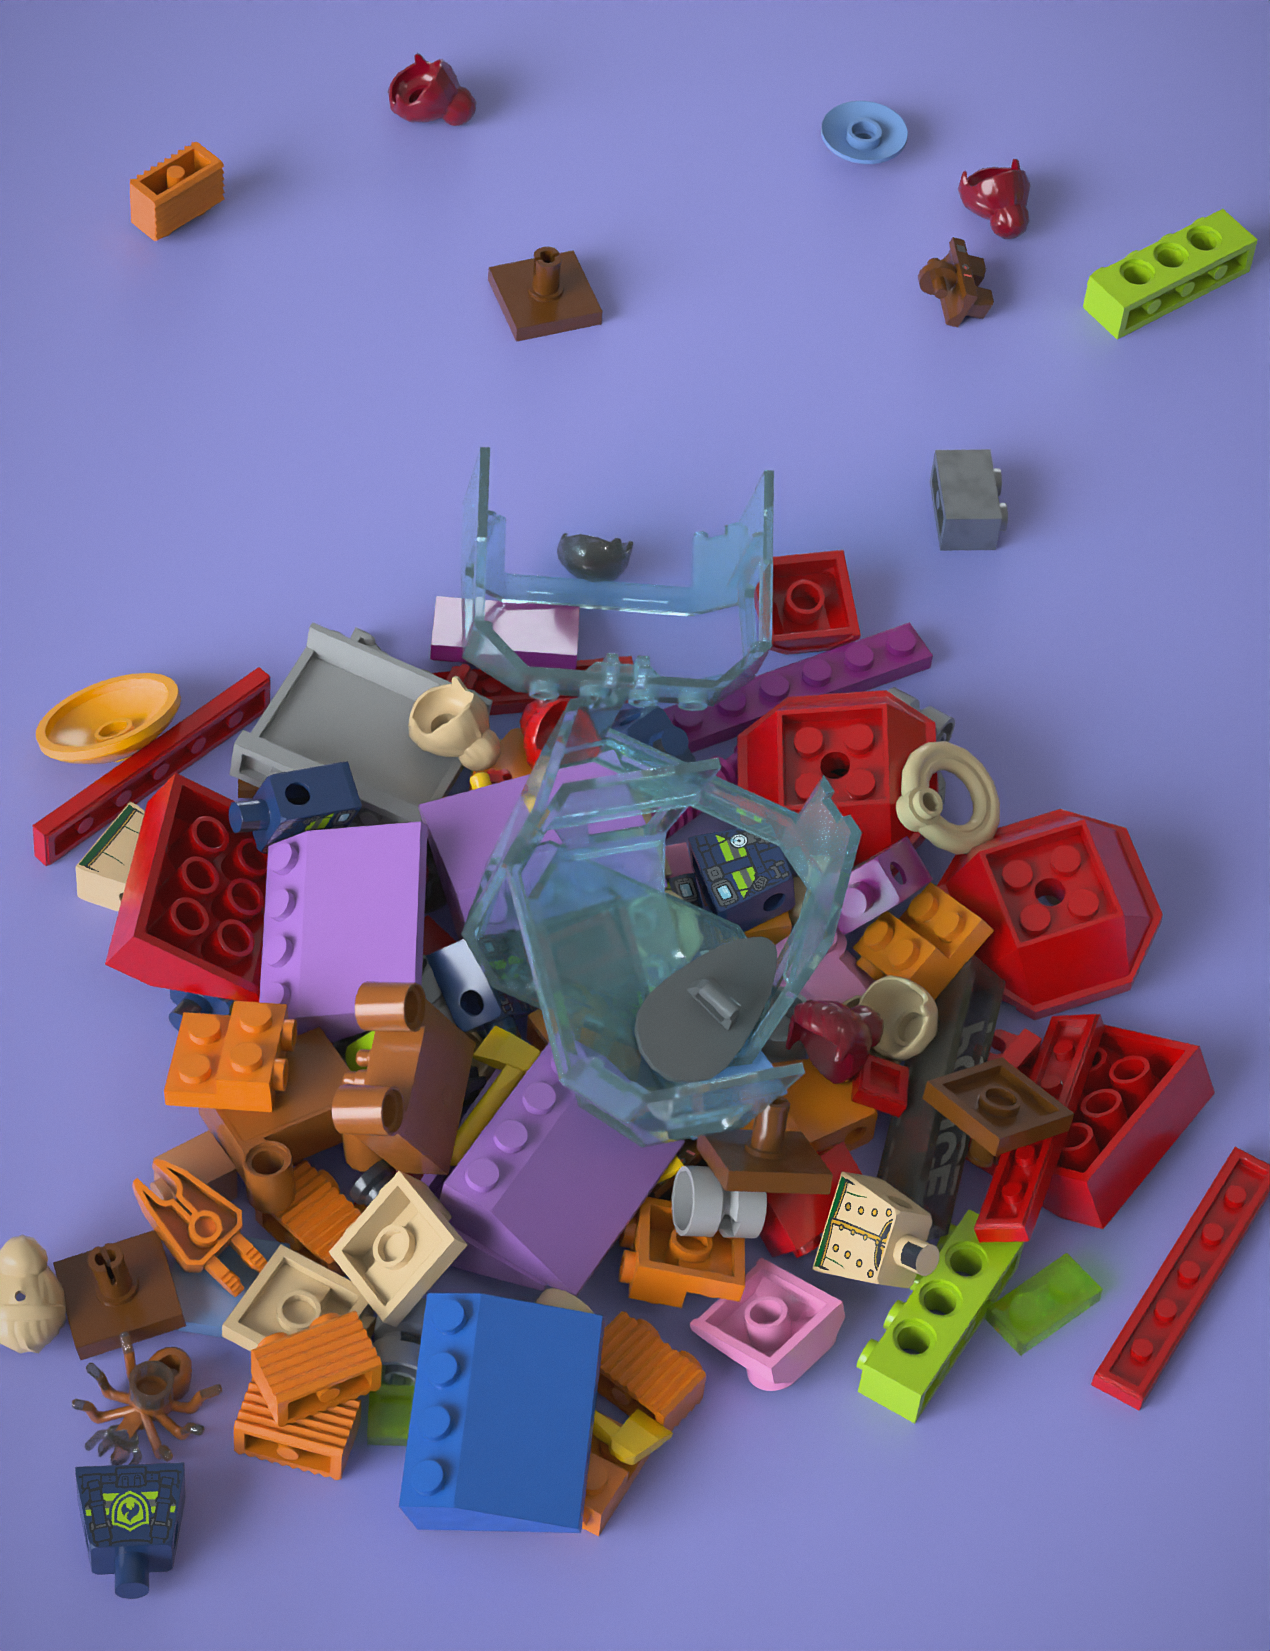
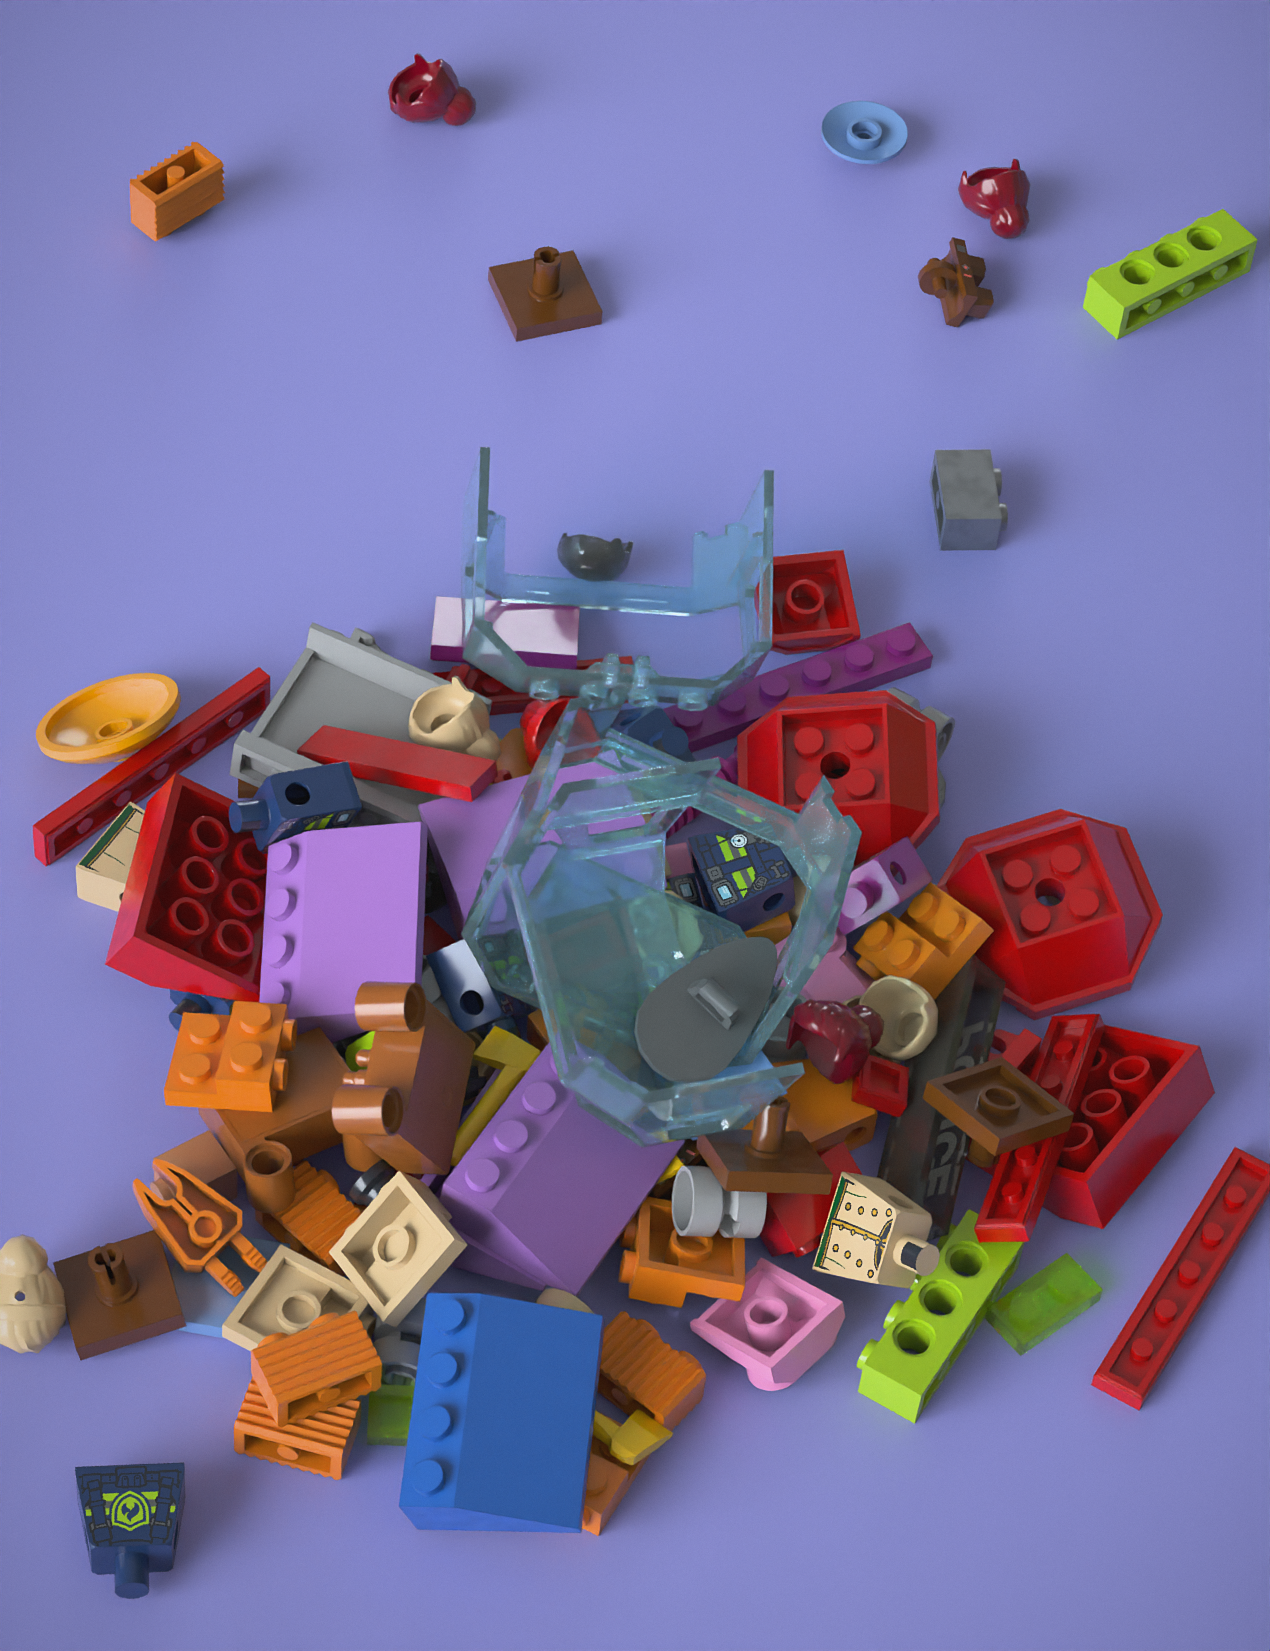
animal [72,1331,222,1465] -> none
tan piece [896,741,1000,855] -> none
none -> red tile [297,725,498,802]

